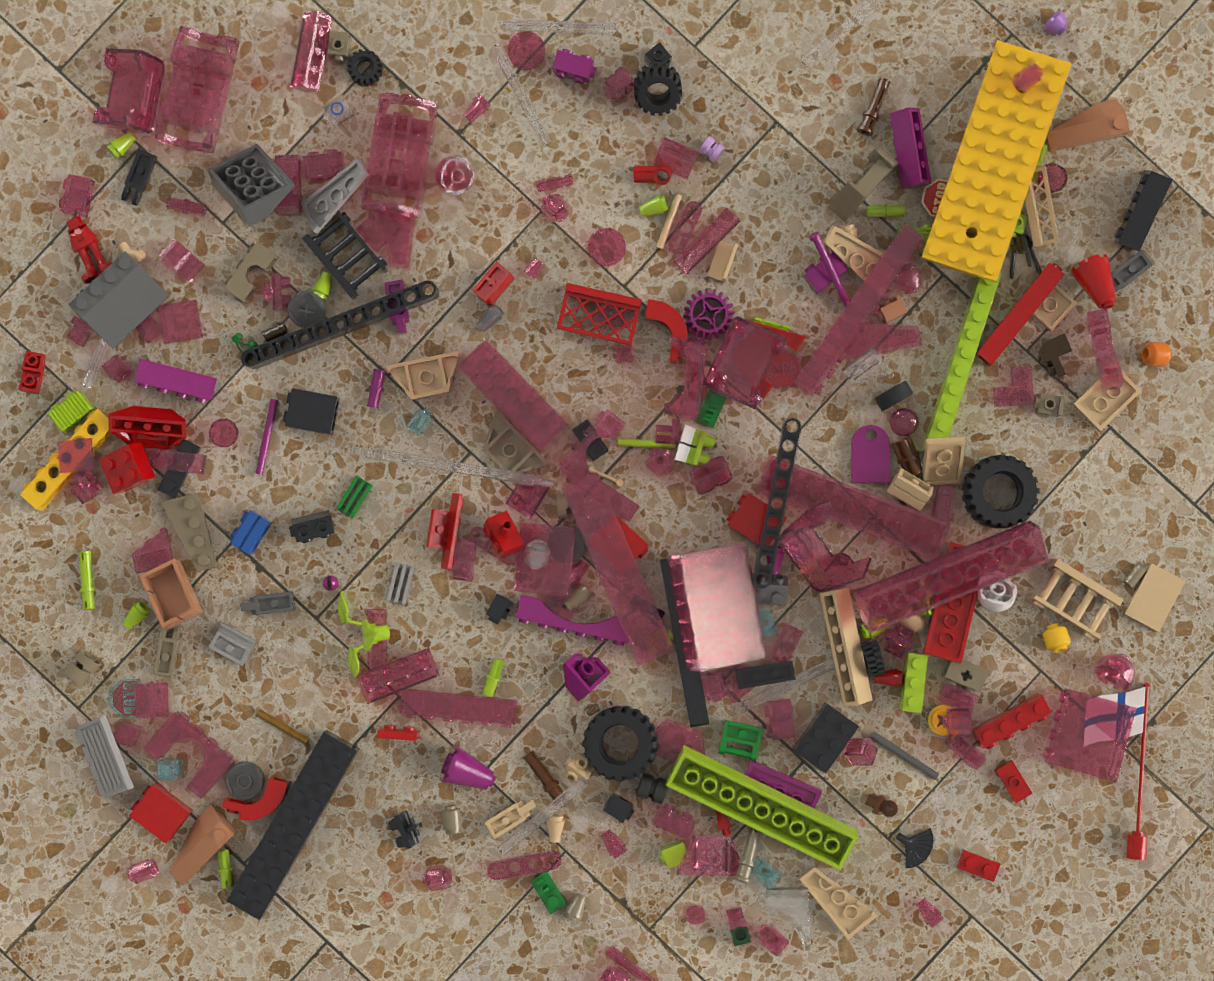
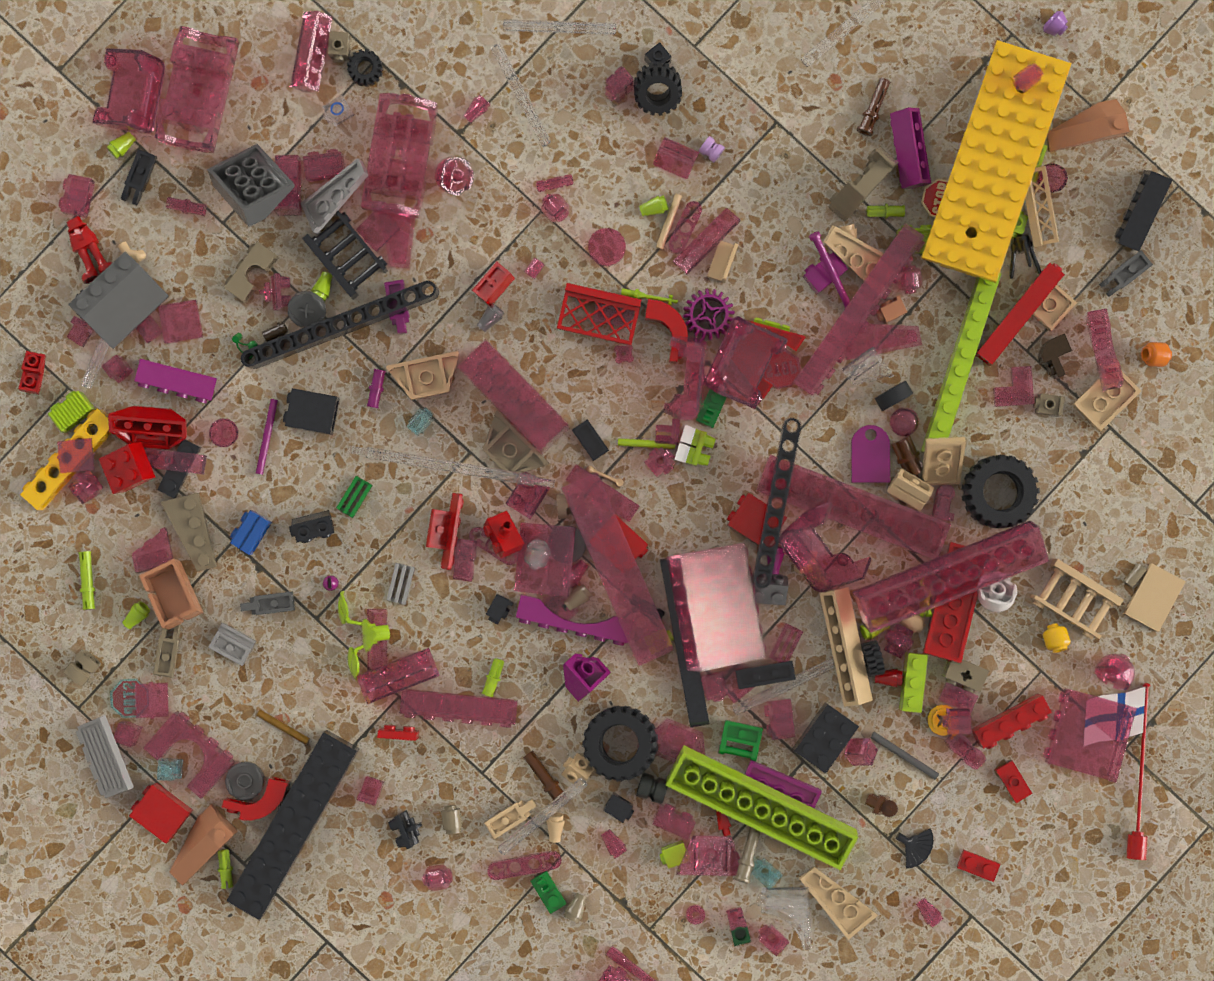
clear pink brick [128,859,159,884] -> none
clear pink brick [159,238,205,282] -> none
magenta cone [439,745,496,789] -> none
clear pink tile [507,31,545,70] -> none
magenta brick [552,49,597,84] -> none
clear pink arch [559,409,626,484] -> none
red piece [633,164,672,185] -> none
clear pink brick [689,456,733,495] -> none
clear light blue brick [752,608,778,638] -> none
red cone [1071,254,1117,310] -> none
none -> clear pink panel [357,776,385,806]
none -> lime piece [621,288,678,306]

